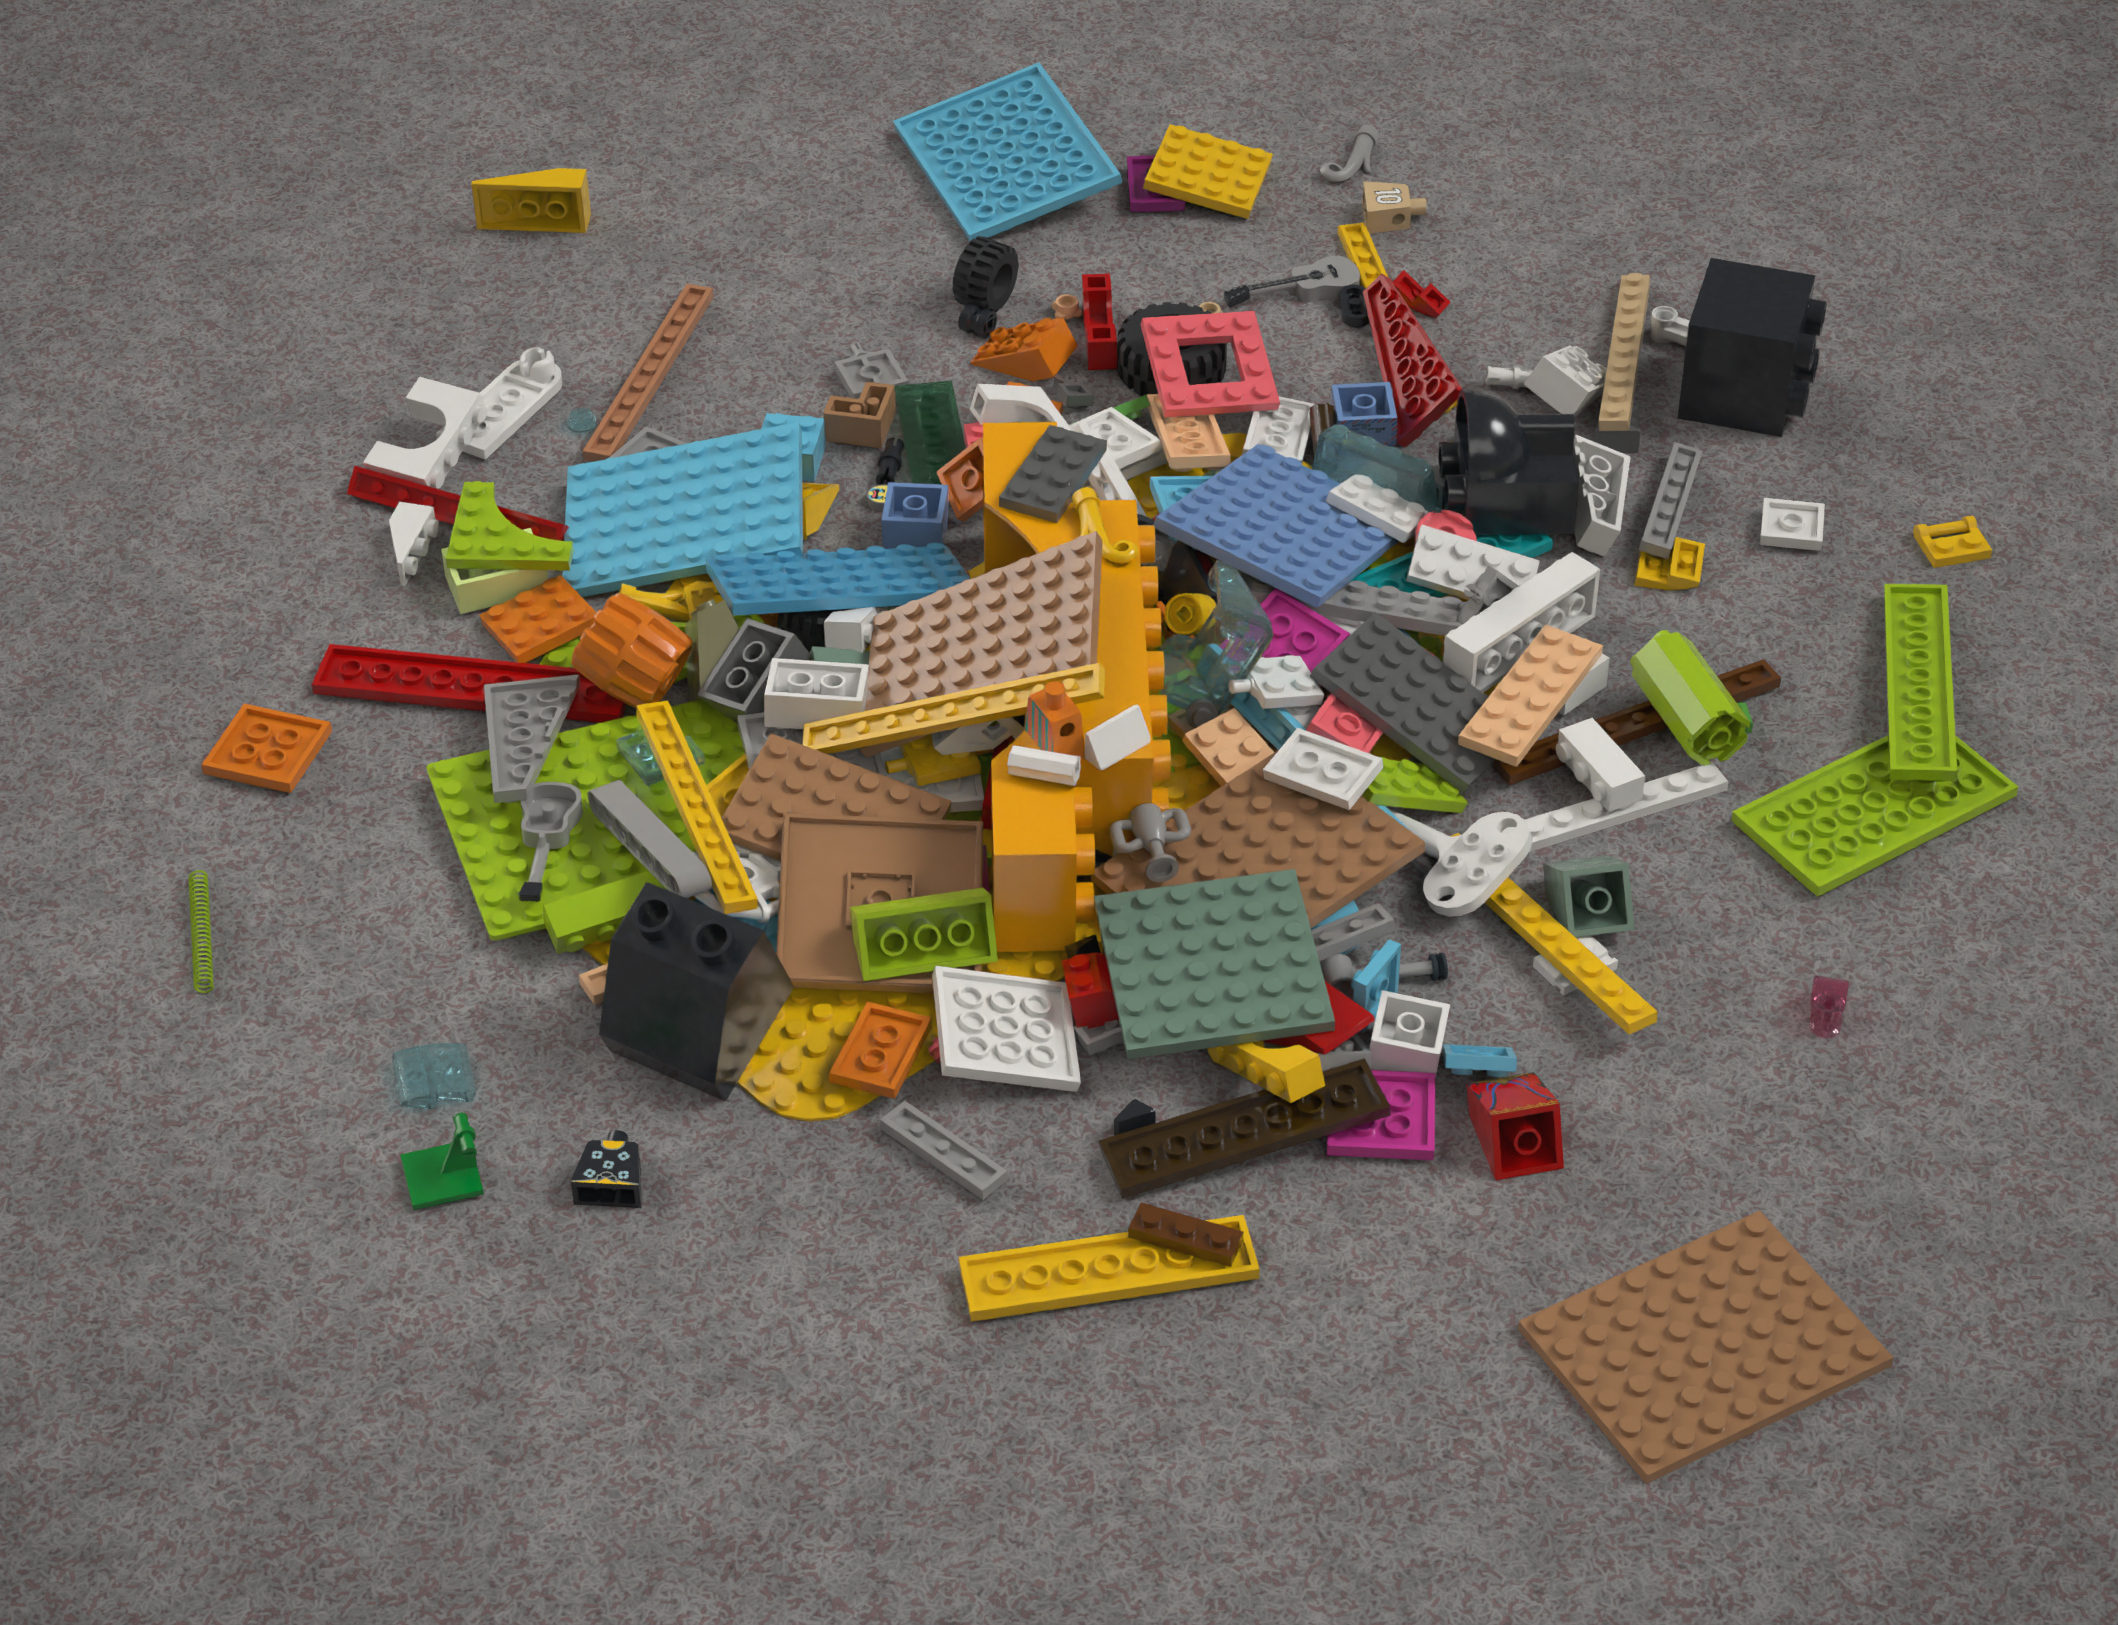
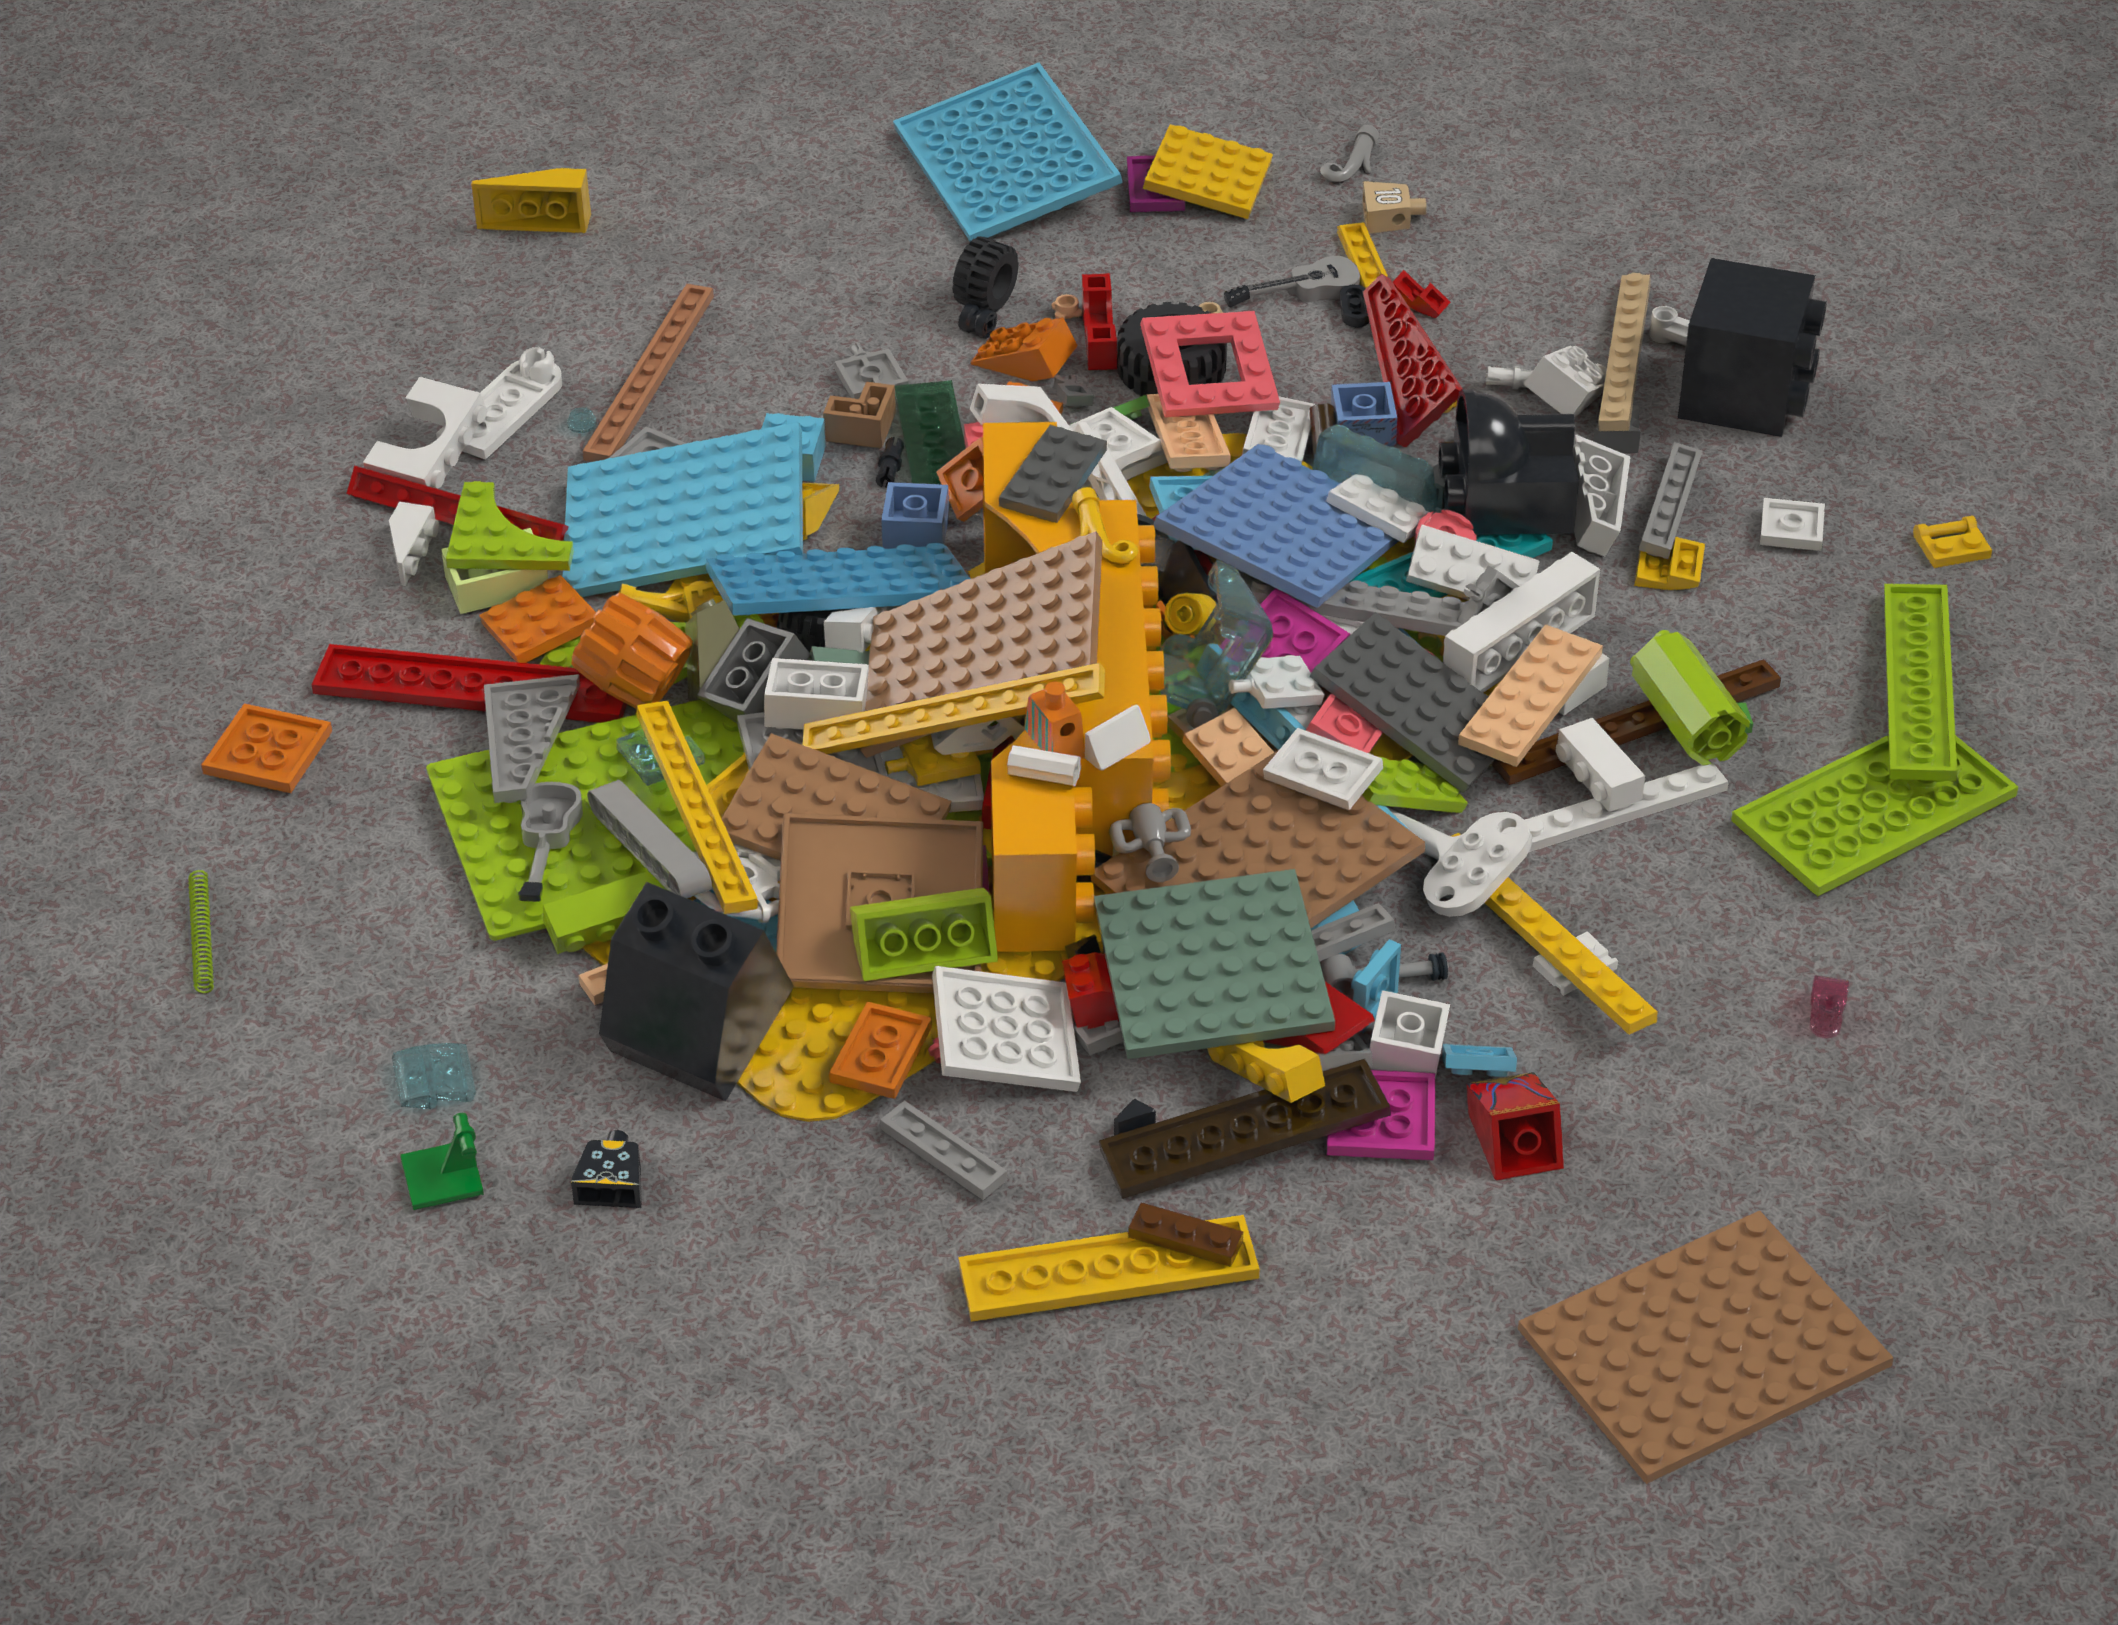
tile [867,485,888,511] -> none
sand green slope [1543,855,1635,937] -> none

